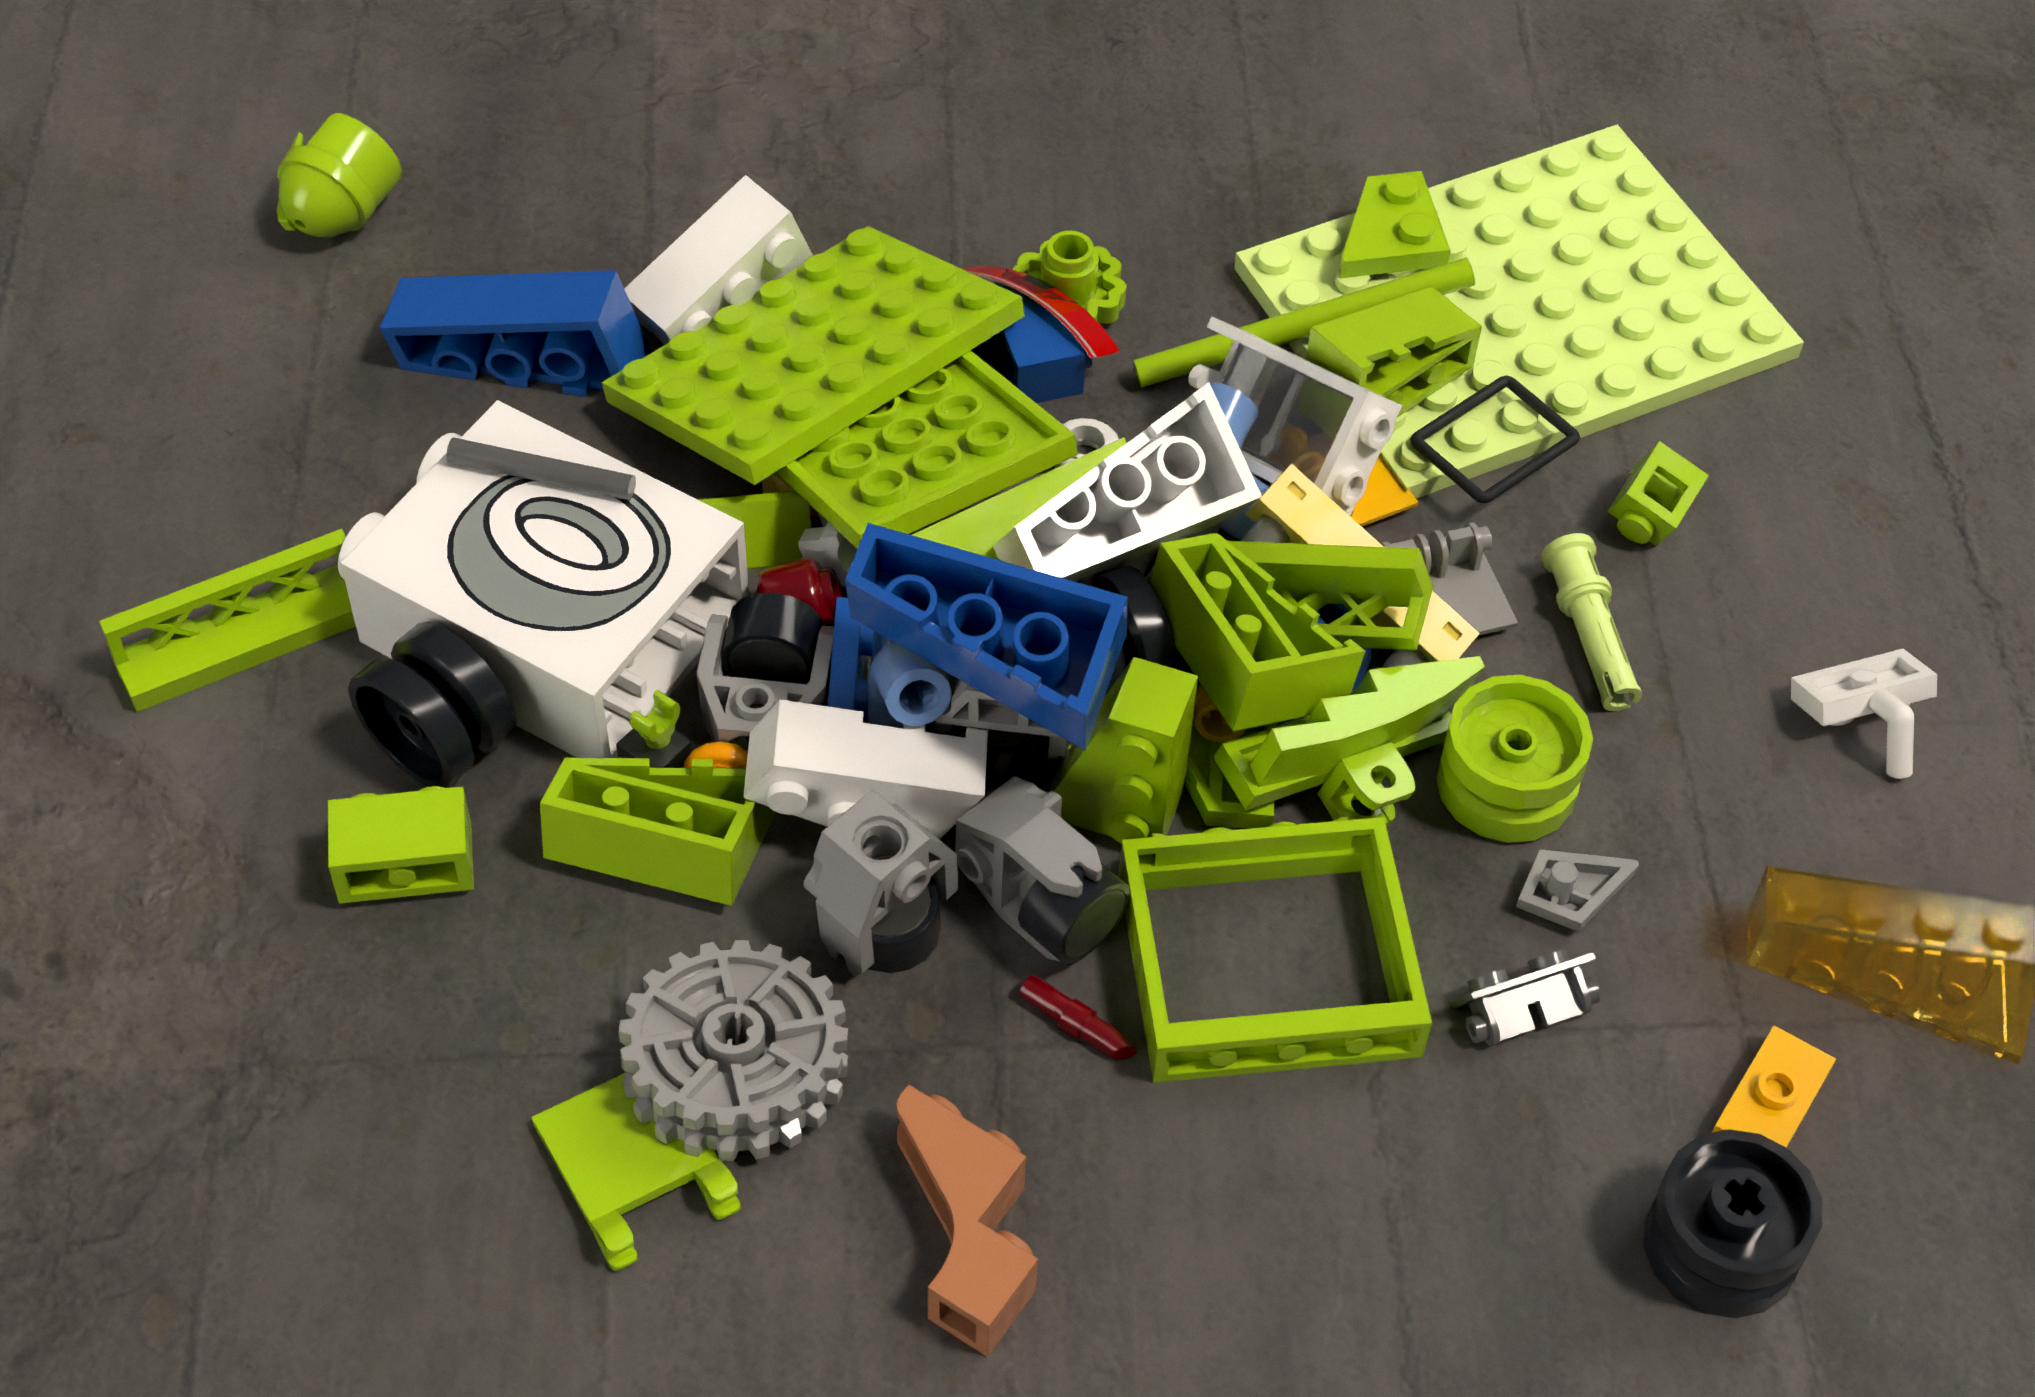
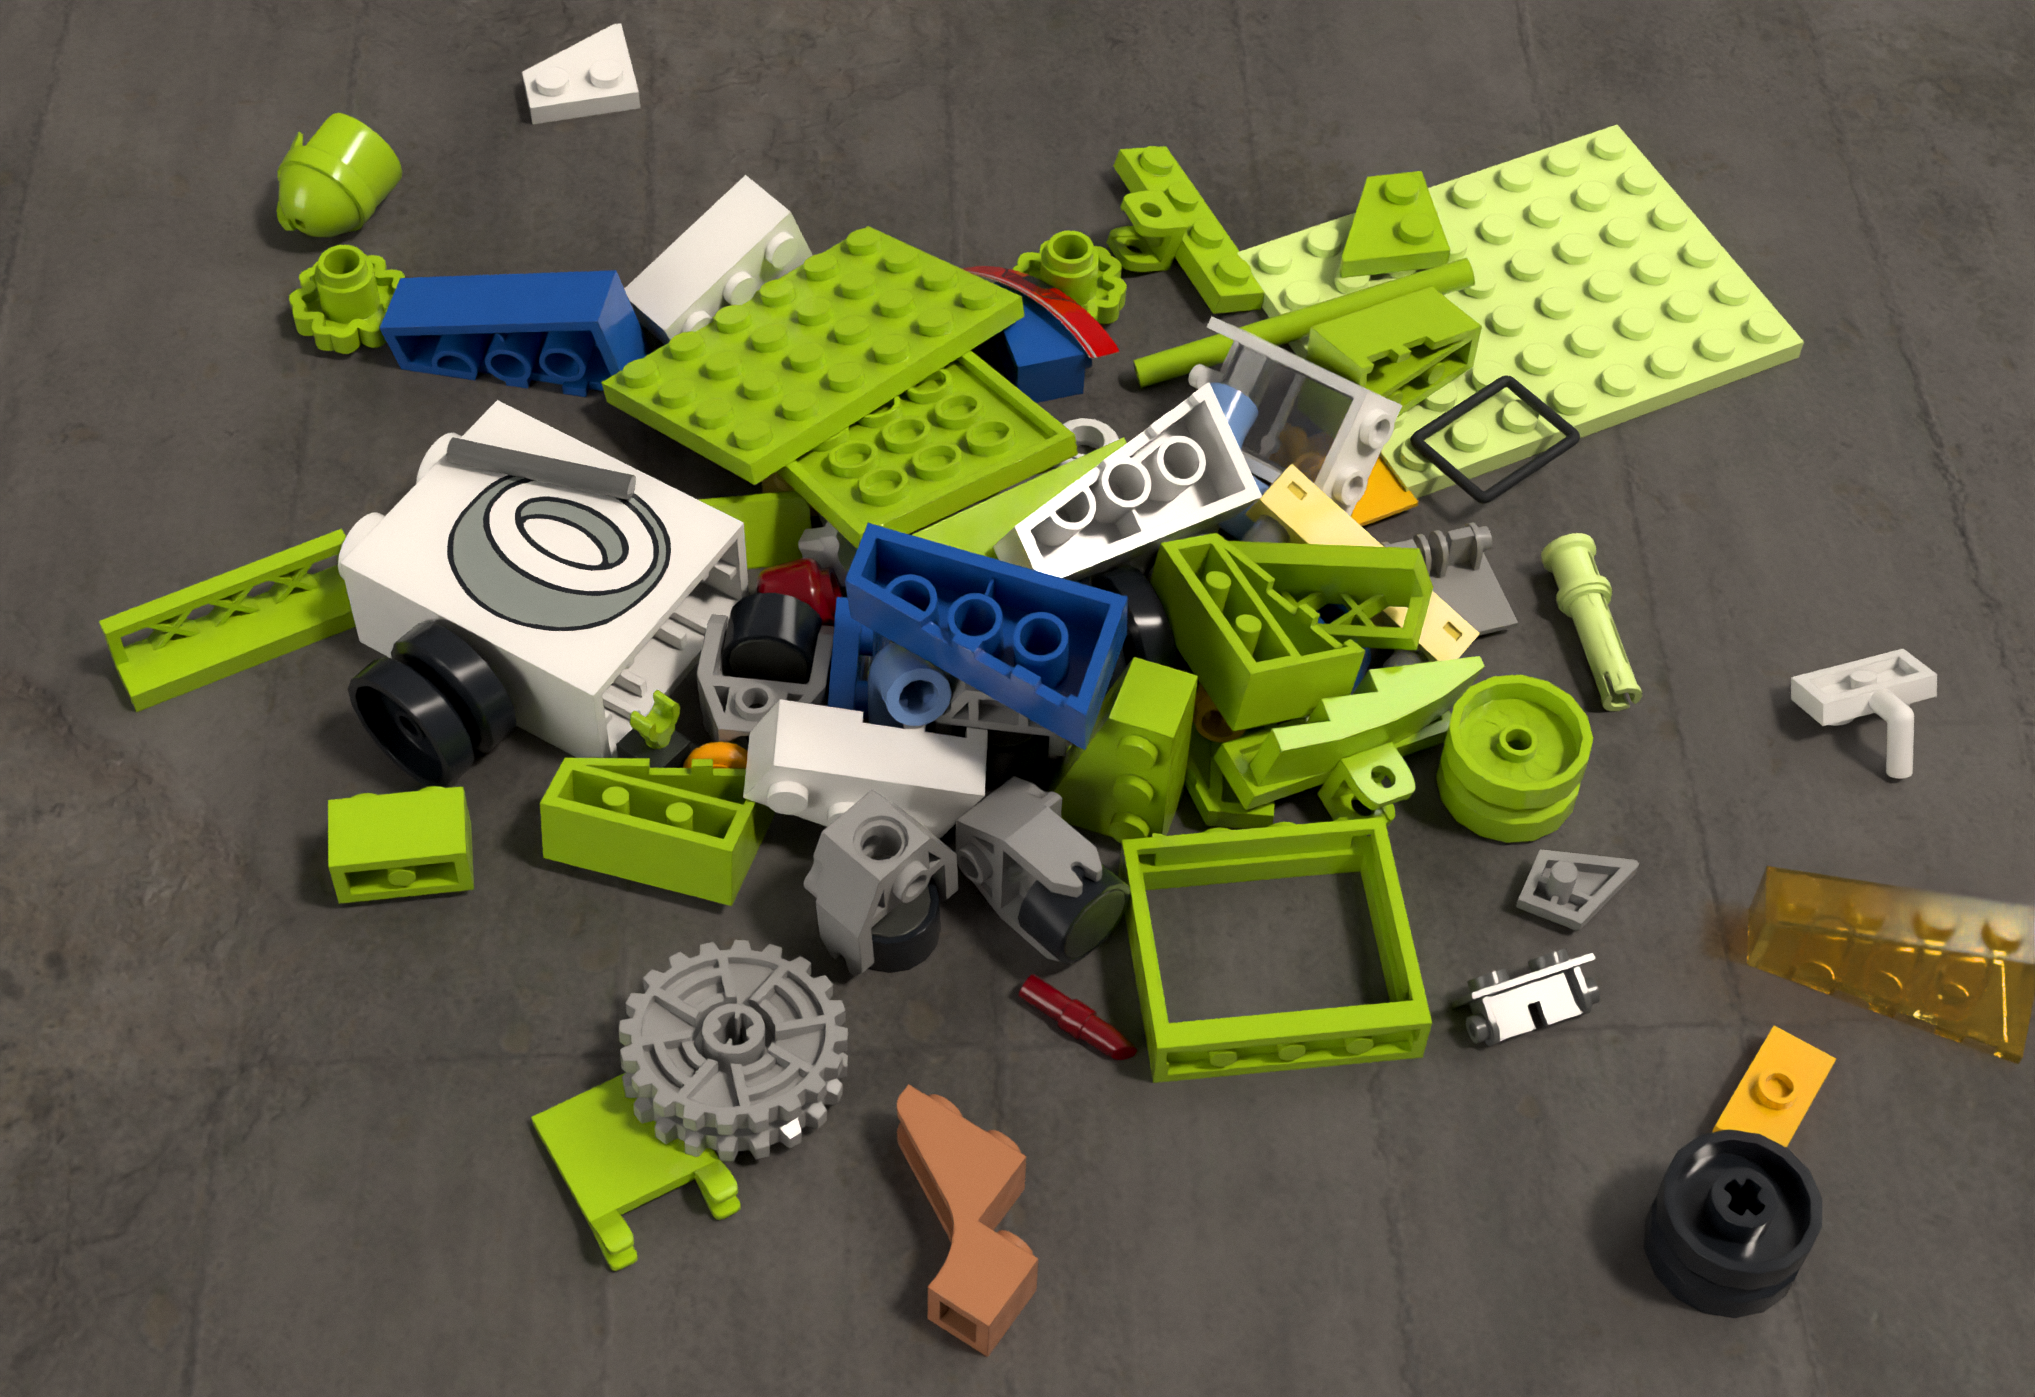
lime brick [1607,441,1709,546] -> none
none -> lime plant [289,245,405,354]
none -> white wing [522,23,640,124]
none -> lime plate [1106,146,1265,314]

